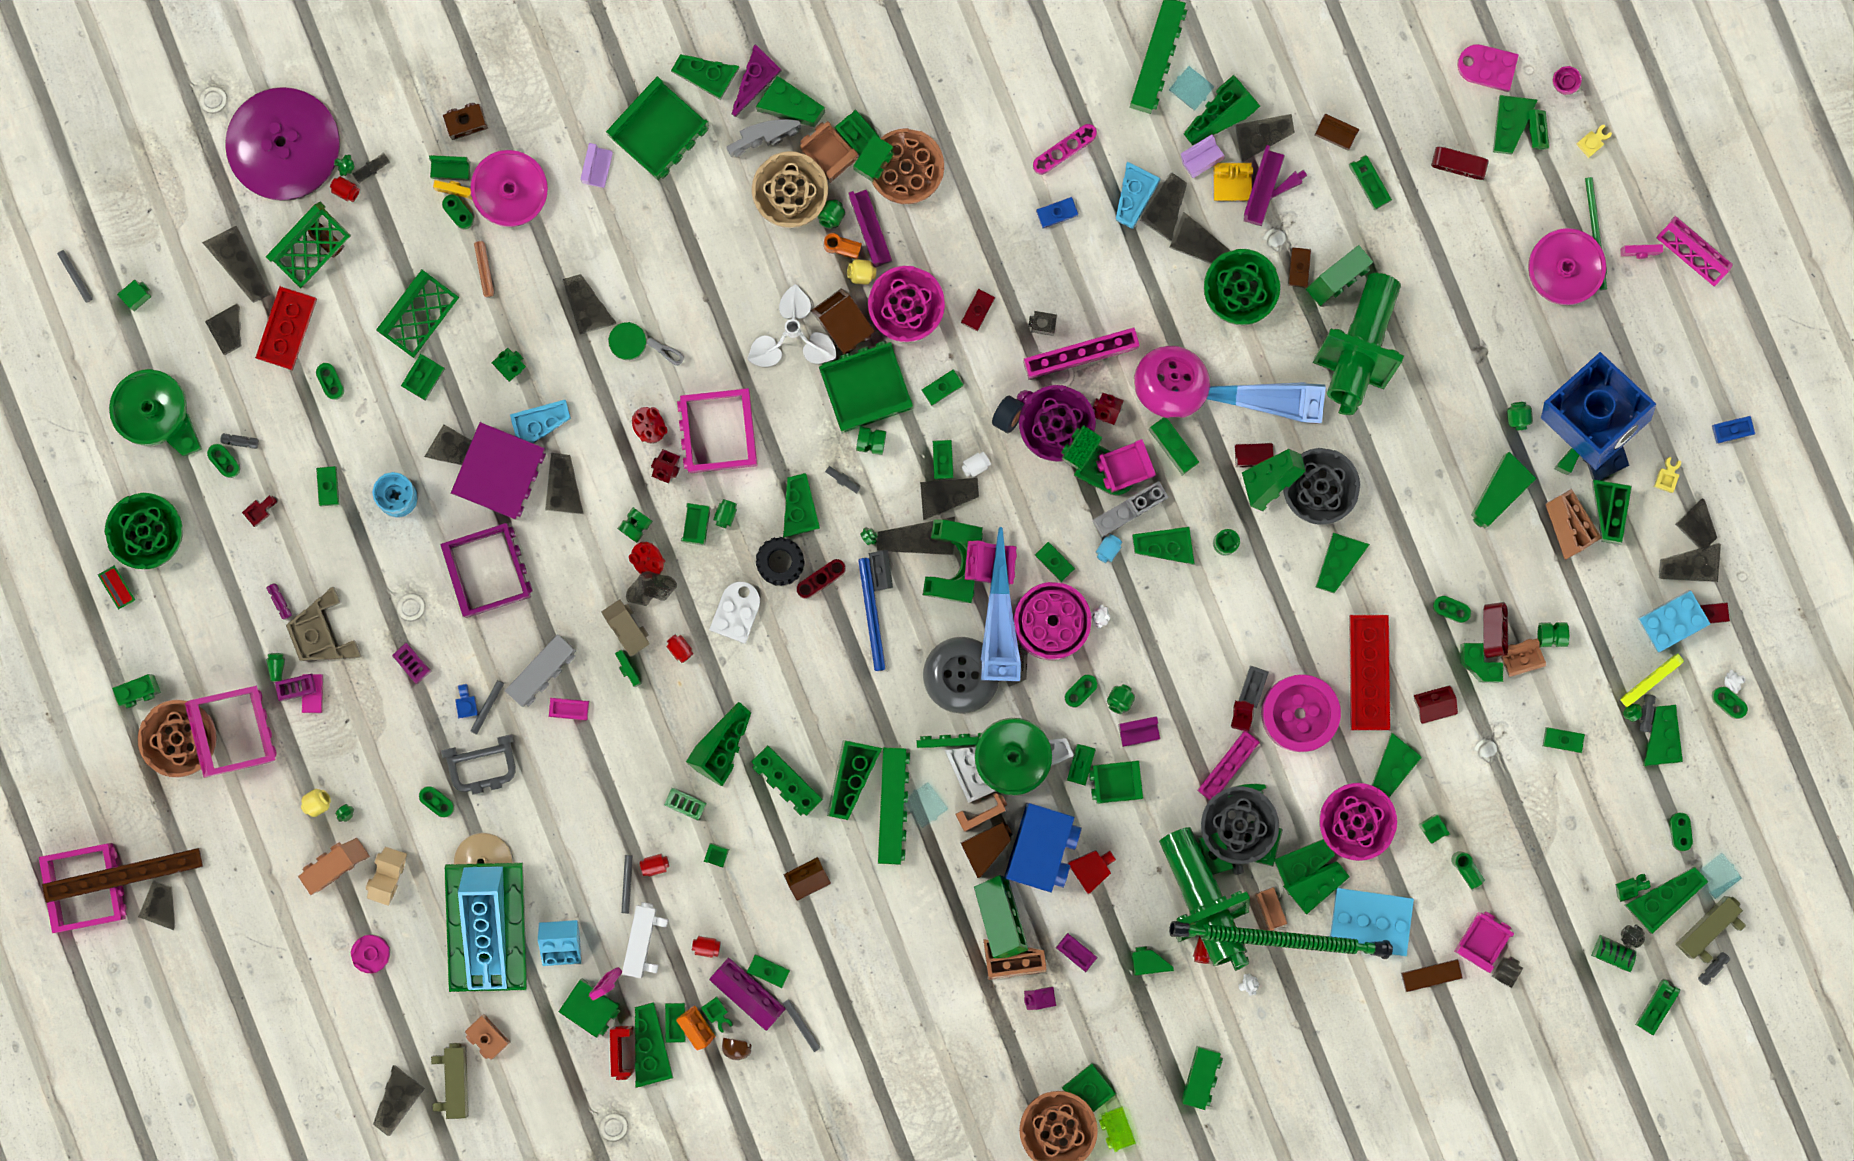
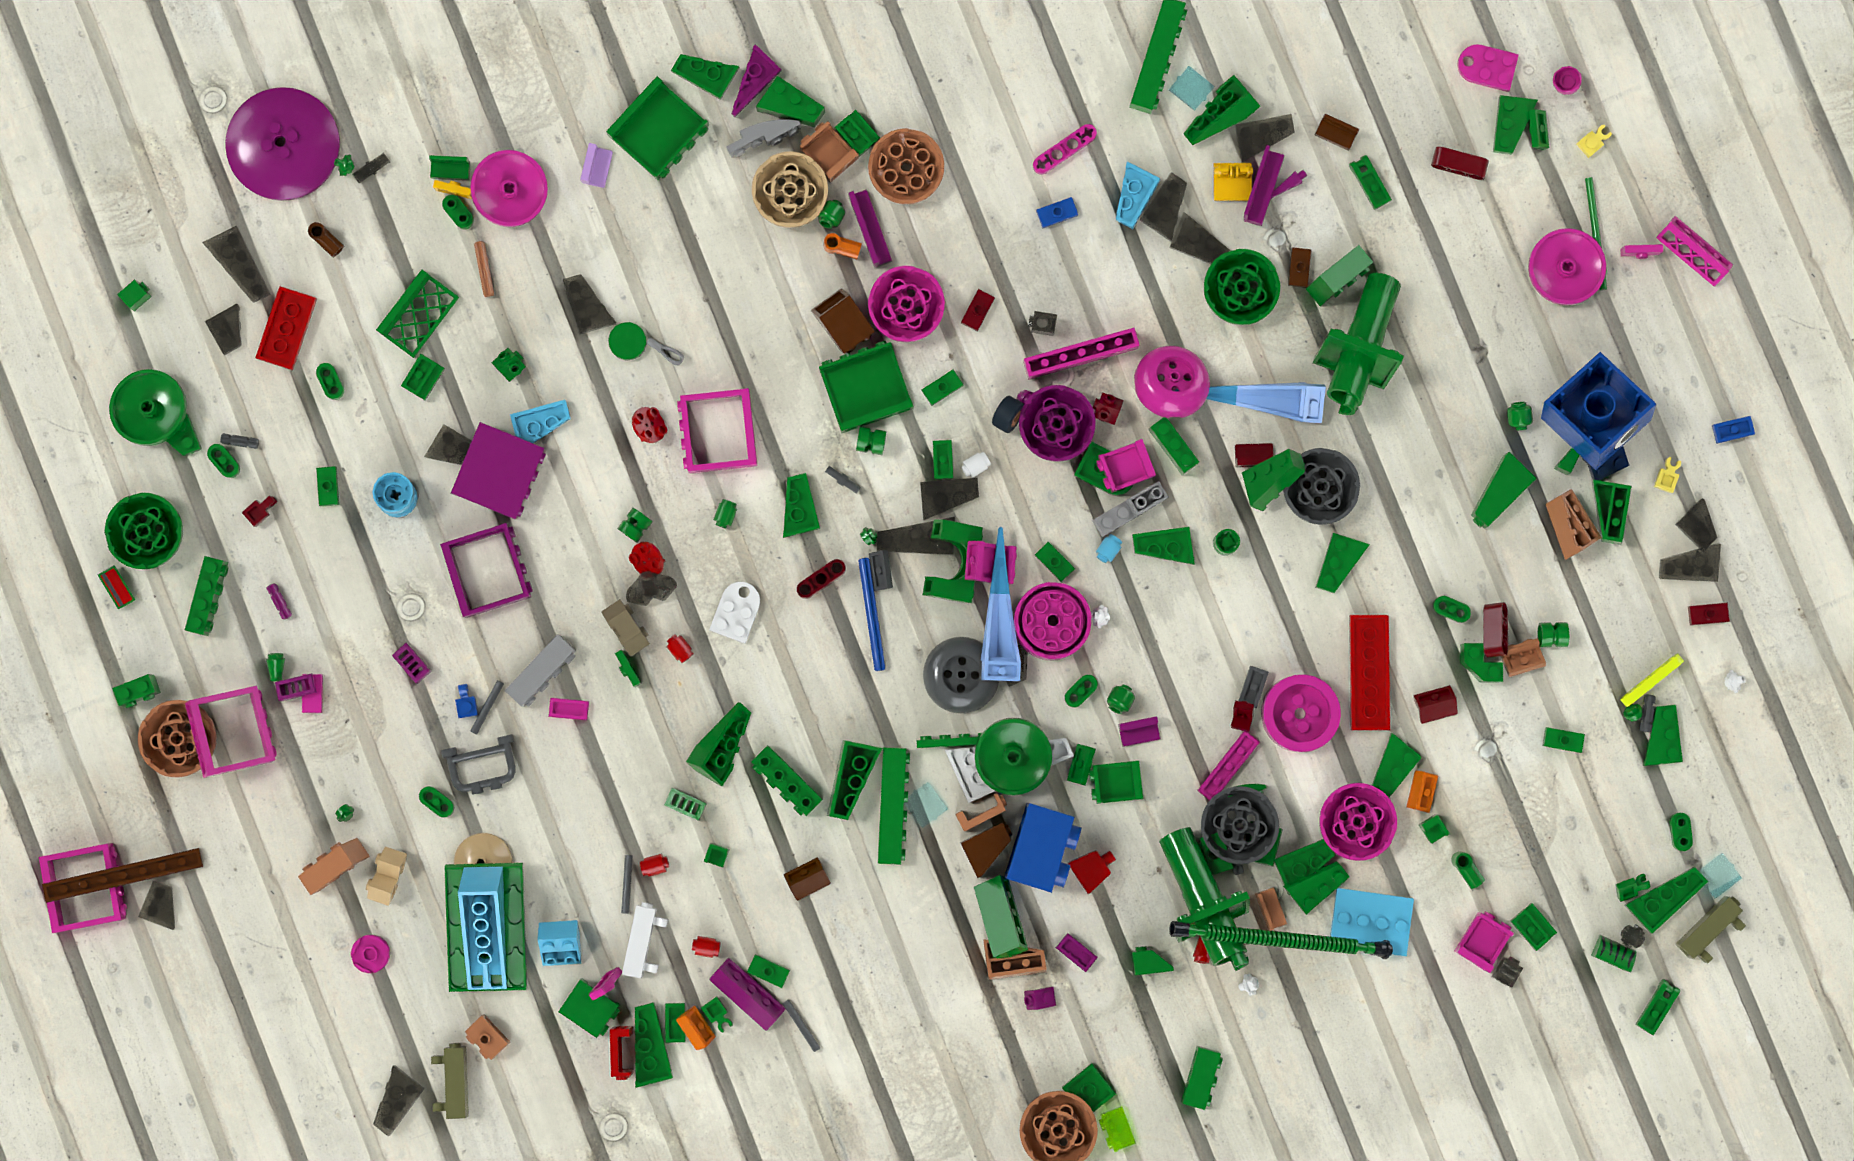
dark grey bar [57,250,92,303] -> none
green fence [266,201,351,289] -> none
dark tan wing [286,587,361,661] -> none
light yellow head [301,789,331,817] -> none
red brick [330,176,360,202] -> none
reddish brown brick [443,103,488,140] -> none
clear smoke wing [545,453,584,514] -> none
dark red brick [651,449,680,484] -> none
green panel [681,503,711,546] -> none
reddish brown hair [722,1038,752,1060] -> none
white plant [747,284,836,367] -> none
black tyre [756,537,805,586] -> none
light yellow head [847,259,876,285] -> none
green brick [853,134,894,182] -> none
green brick [1061,425,1102,471] -> none
lavender panel [1181,135,1225,178] -> none
reddish brown tile [1401,959,1463,992] -> none
medium azure brick [1638,590,1710,652] -> none
dark grey axle [1698,952,1730,985] -> none
green plate [1712,687,1748,719] -> none
none -> green brick [185,556,229,636]
none -> orange slope [1407,770,1438,813]
none -> green plate [1510,903,1557,951]

